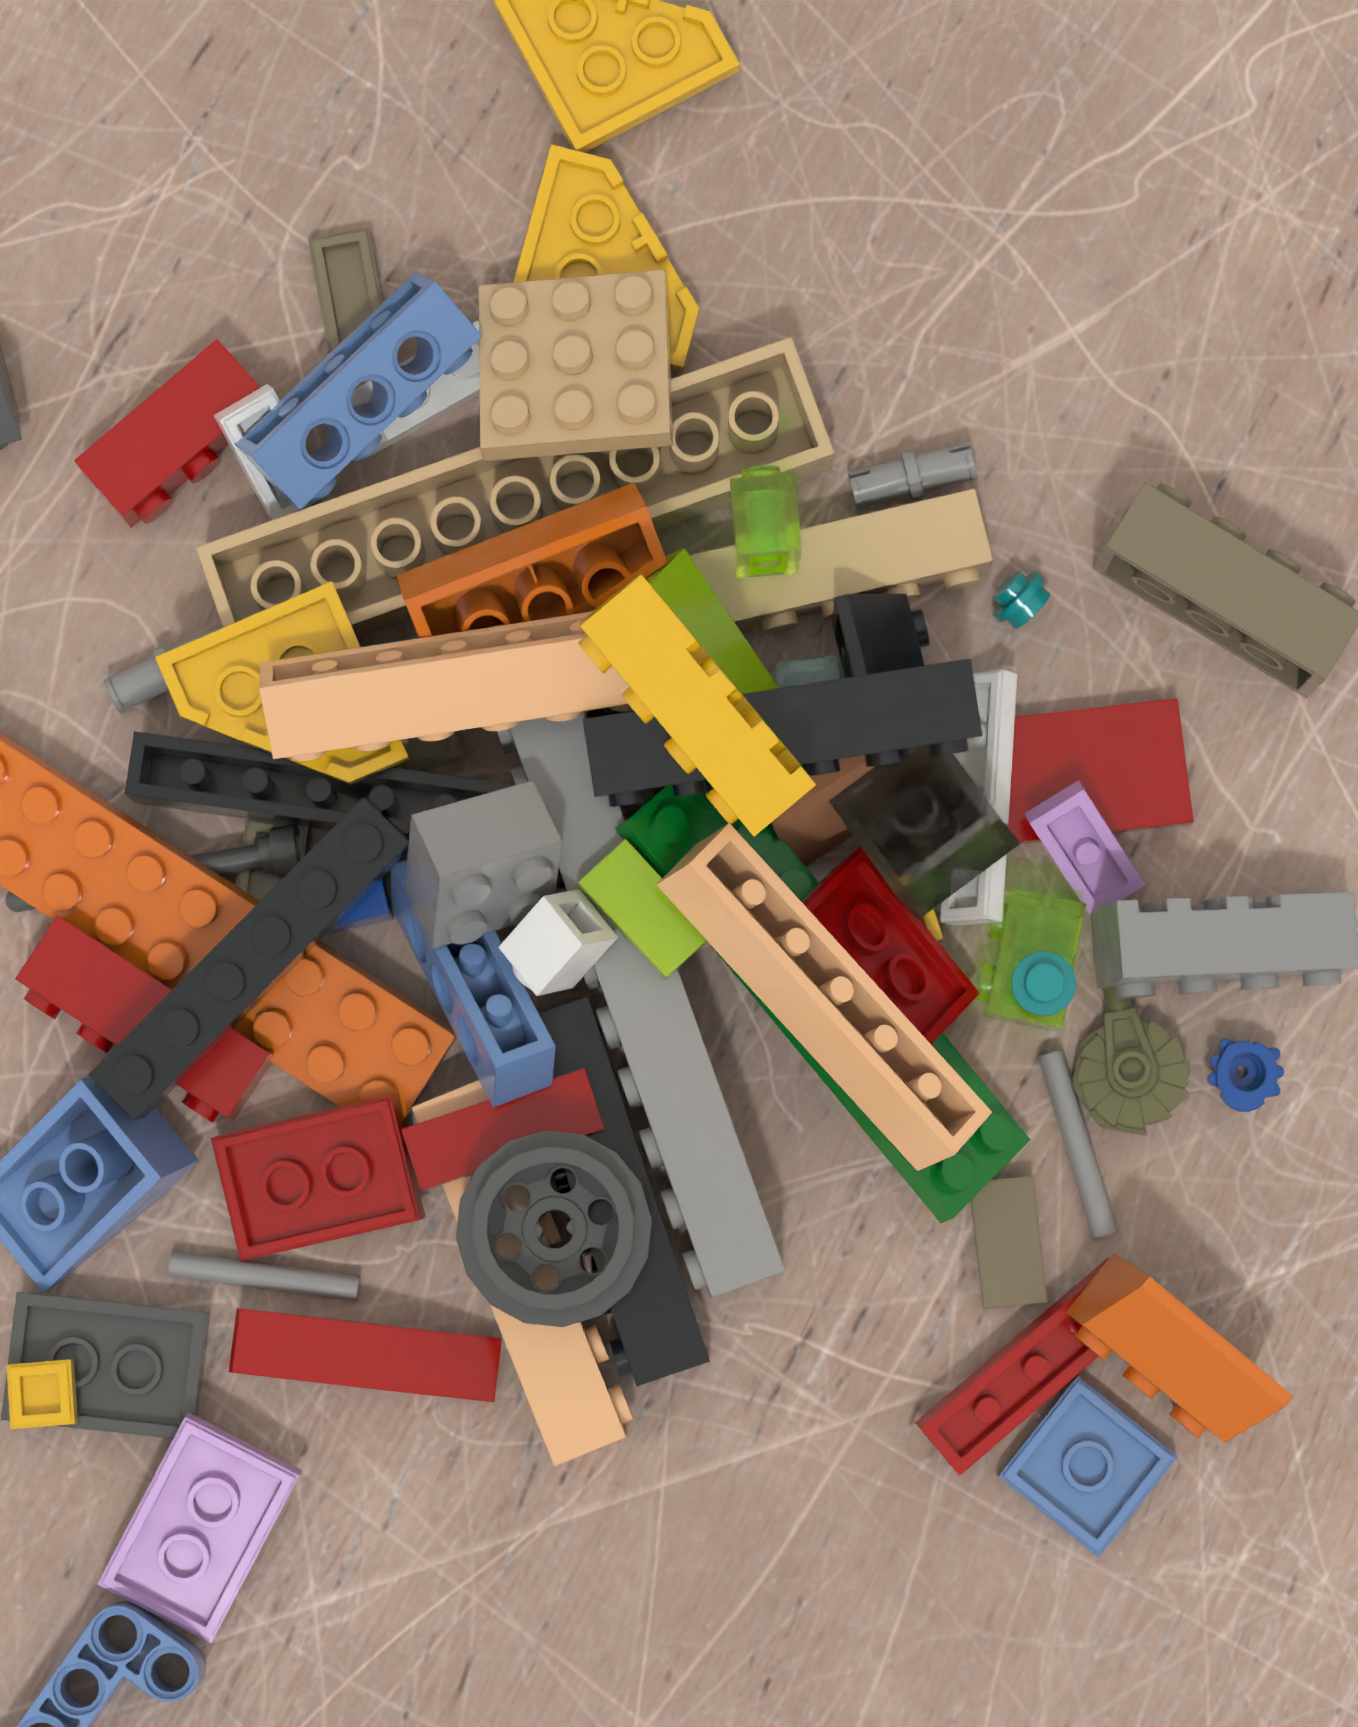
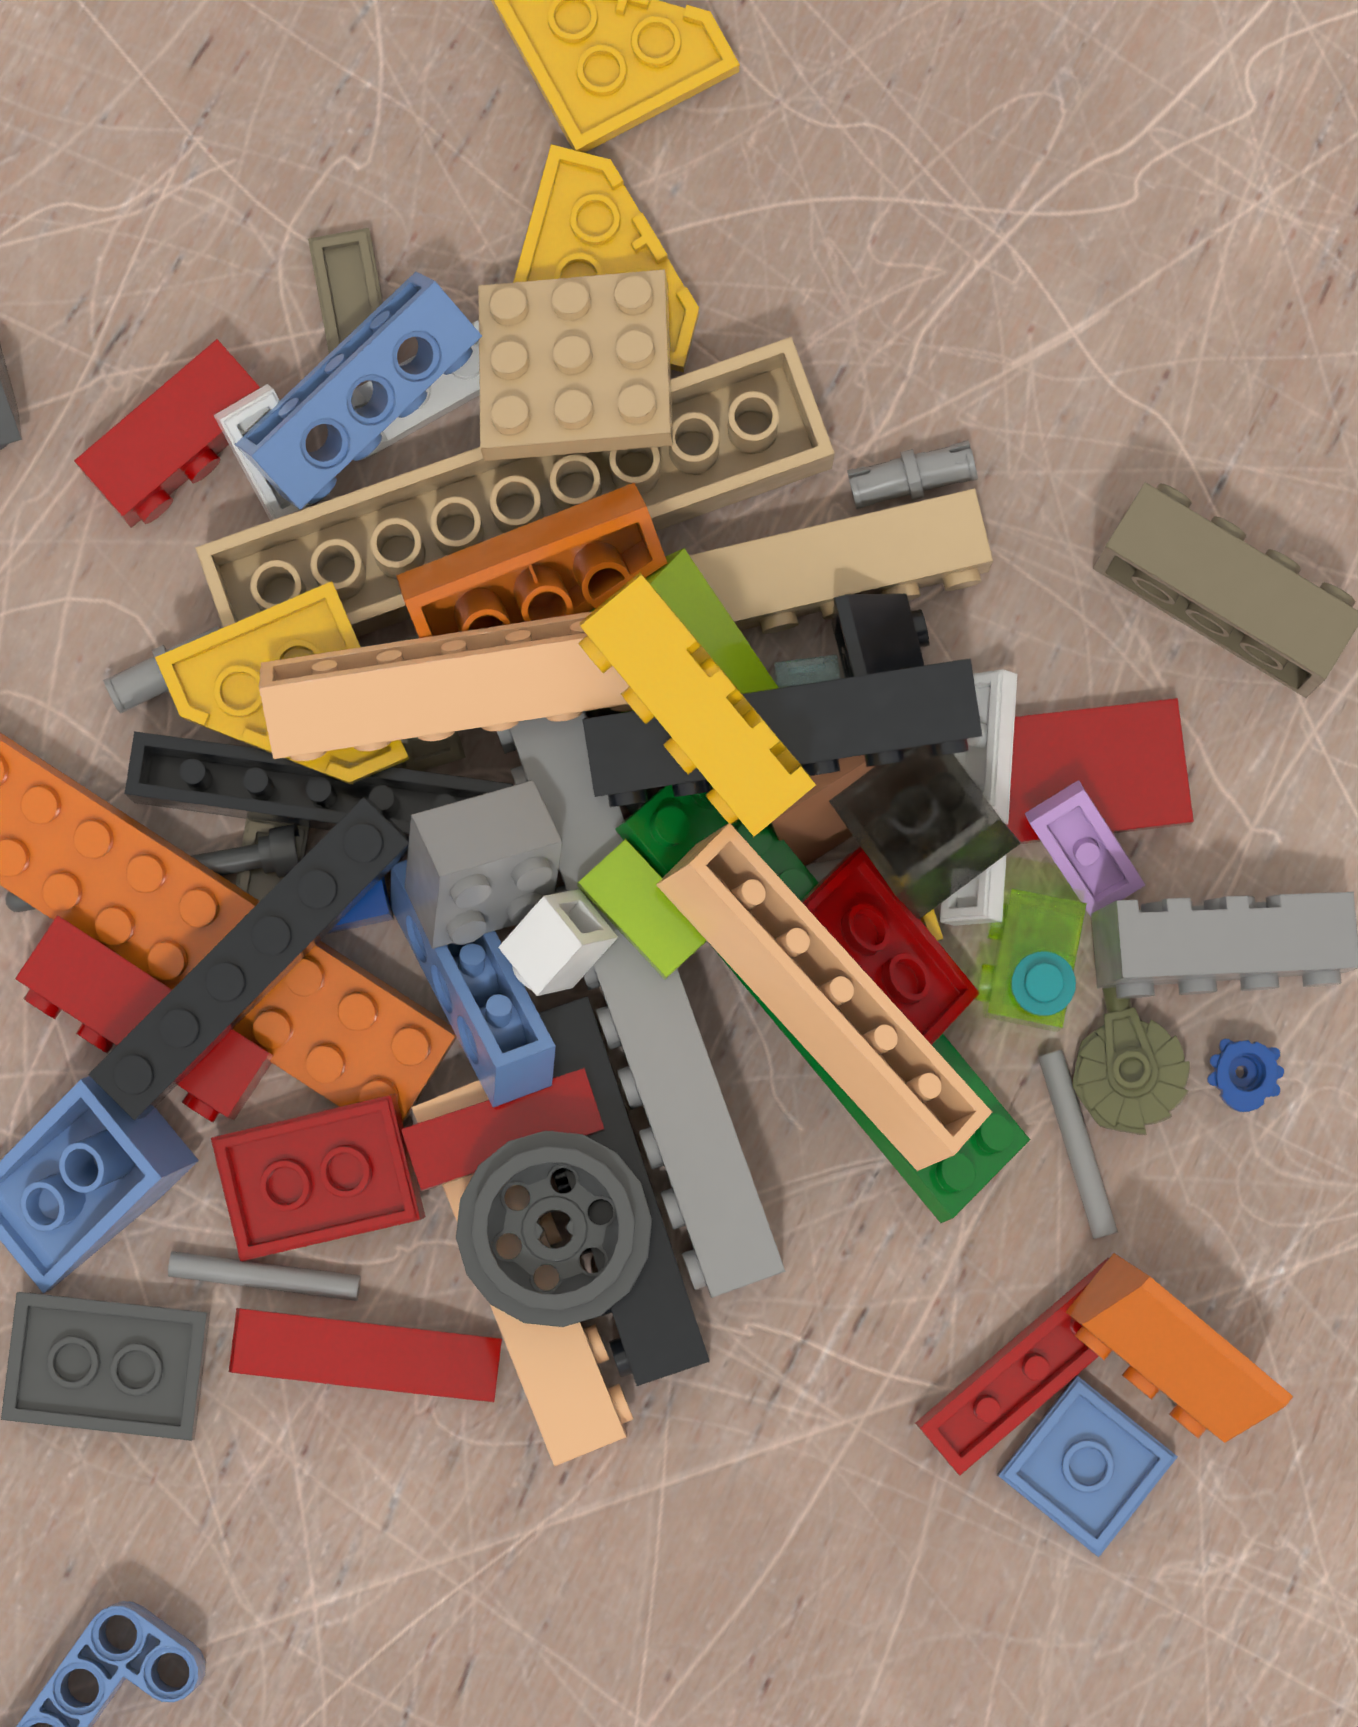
yellow tile [6,1359,78,1429] -> none
lavender tile [97,1412,302,1643] -> none
clear neon green brick [729,465,802,579] -> none
dark tan tile [970,1175,1048,1309] -> none
teal plate [992,571,1051,629] -> none

